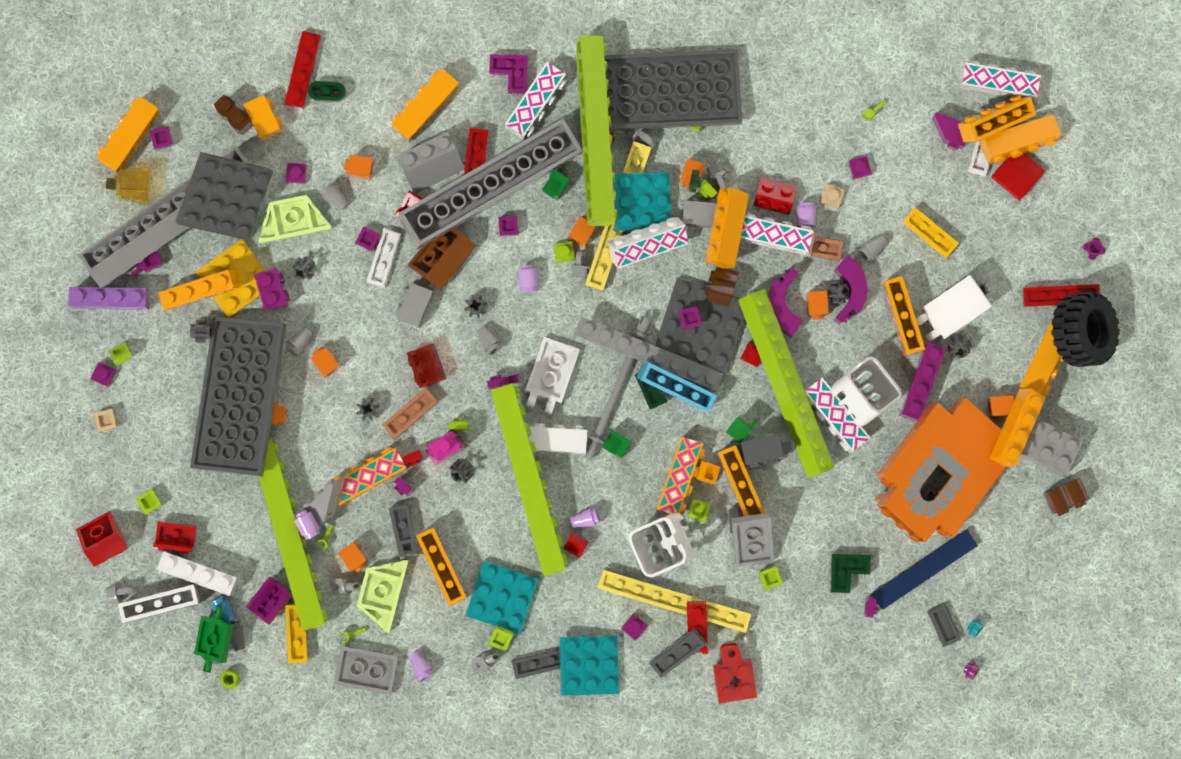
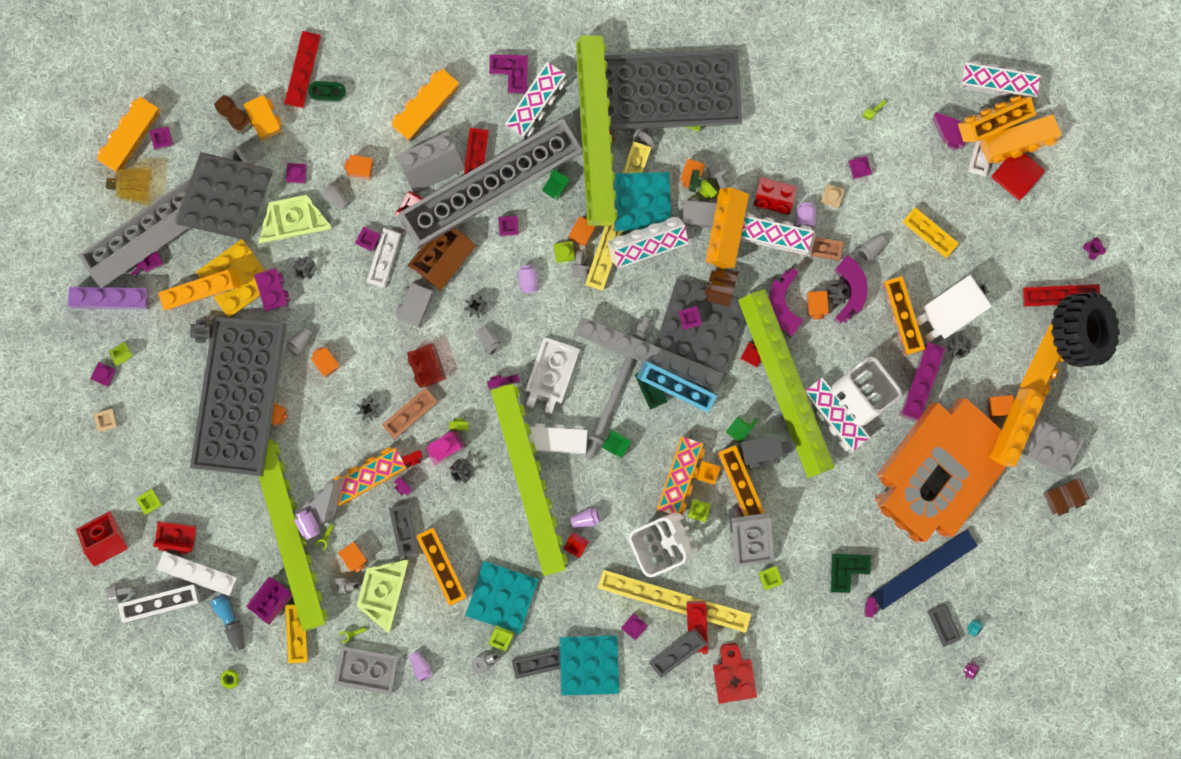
green plate [194,606,234,673] -> none

